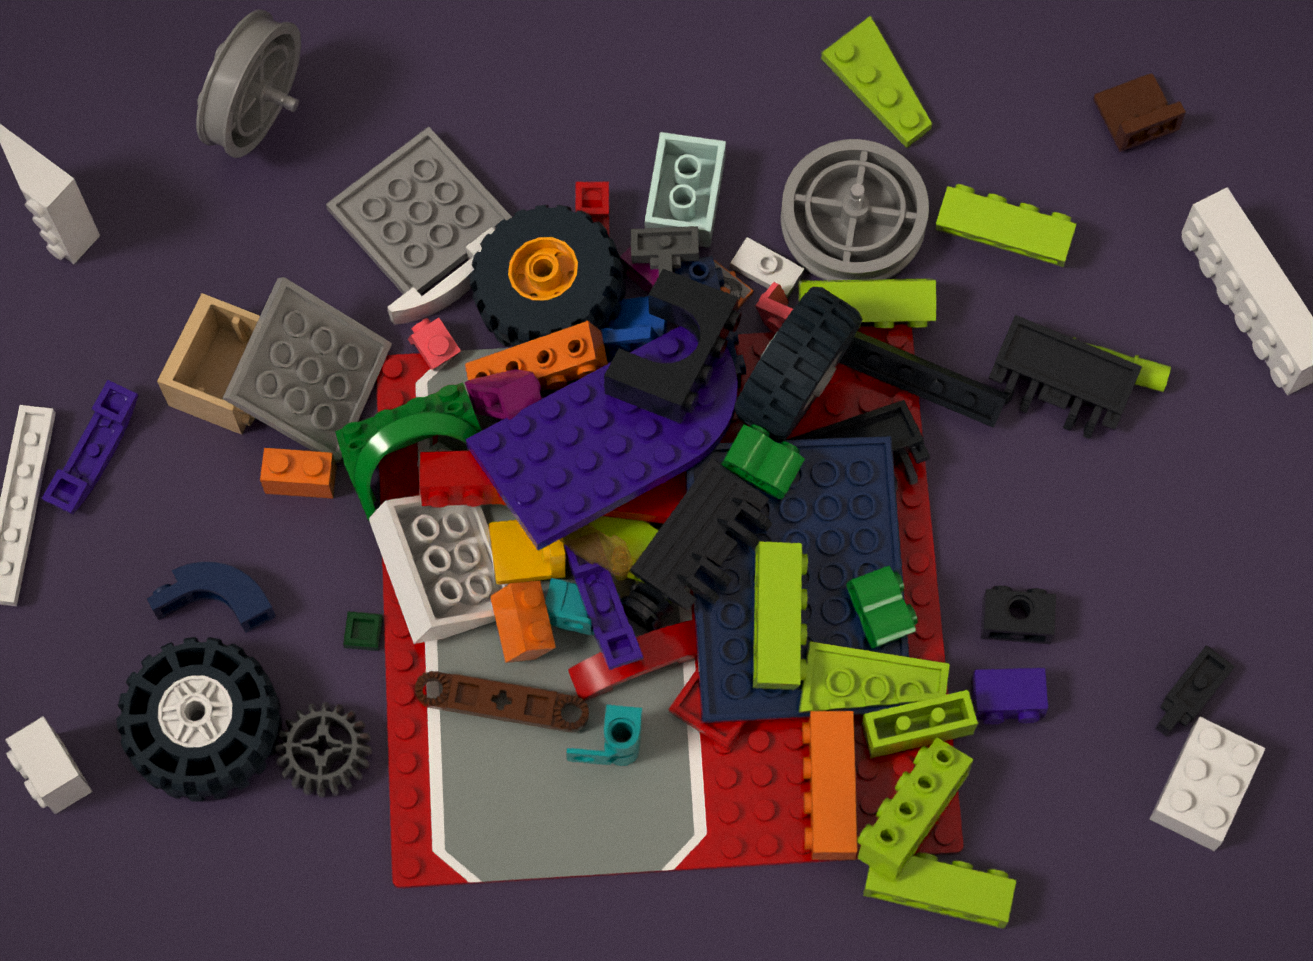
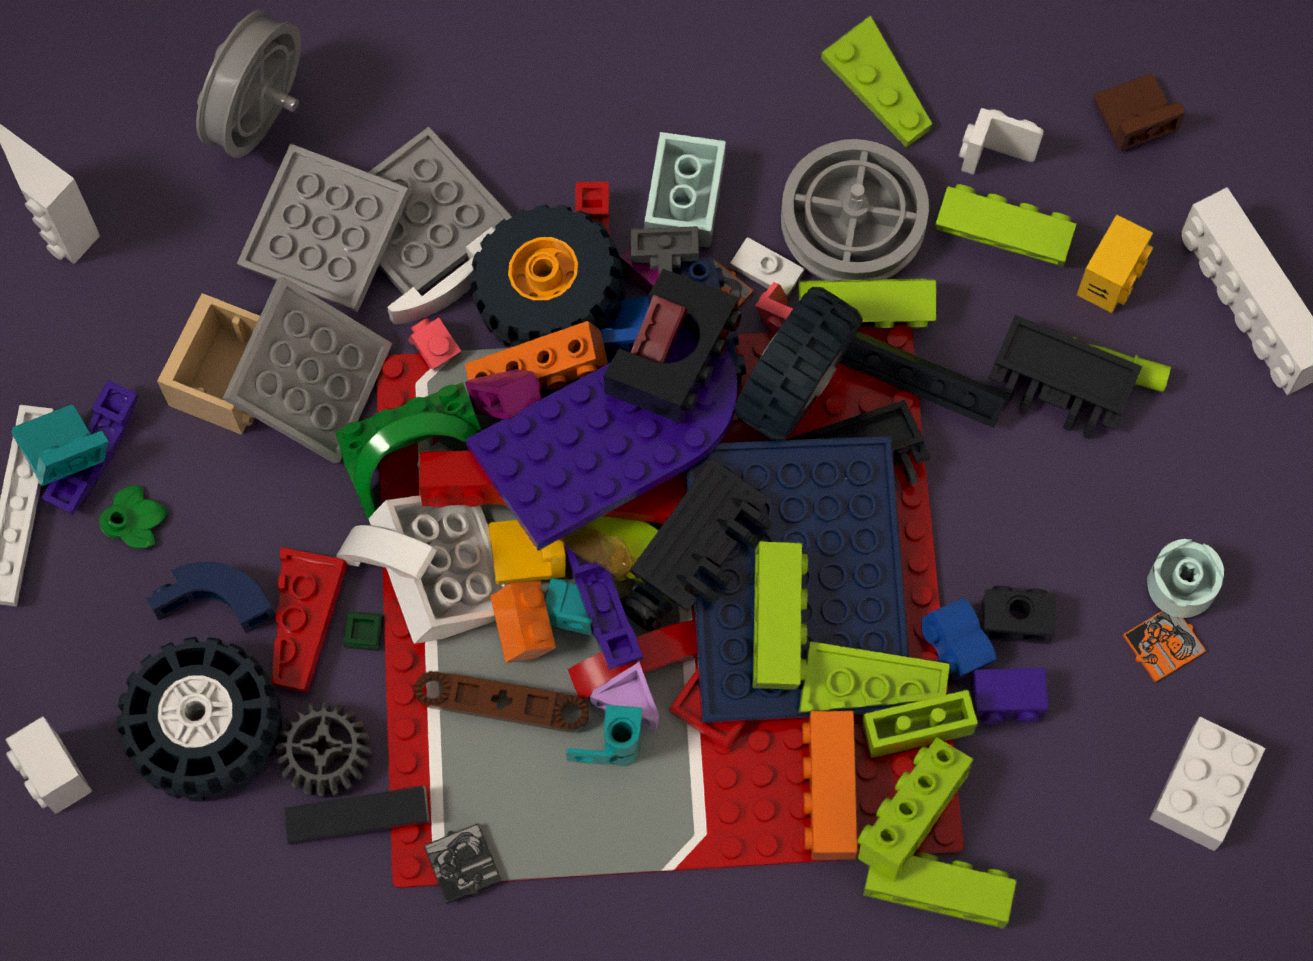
orange brick [260,448,337,499] -> none
green brick [721,424,805,500] -> none
green brick [846,566,918,649] -> none
black hinge [1155,645,1235,737] -> none
none -> teal bracket [11,405,108,486]
none -> green plate [99,485,168,549]
none -> light grey piece [237,144,411,313]
none -> red wing [272,547,348,694]
none -> black tile [284,786,430,845]
none -> white slope [335,525,437,580]
none -> piece [423,823,502,904]
none -> lavender slope [590,662,659,731]
none -> dark red plate [630,295,688,363]
none -> blue brick [921,597,997,682]
none -> white bracket [959,108,1044,175]
none -> yellow brick [1077,215,1154,313]
none -> piece [1123,611,1206,683]
none -> light aqua brick [1147,539,1224,618]

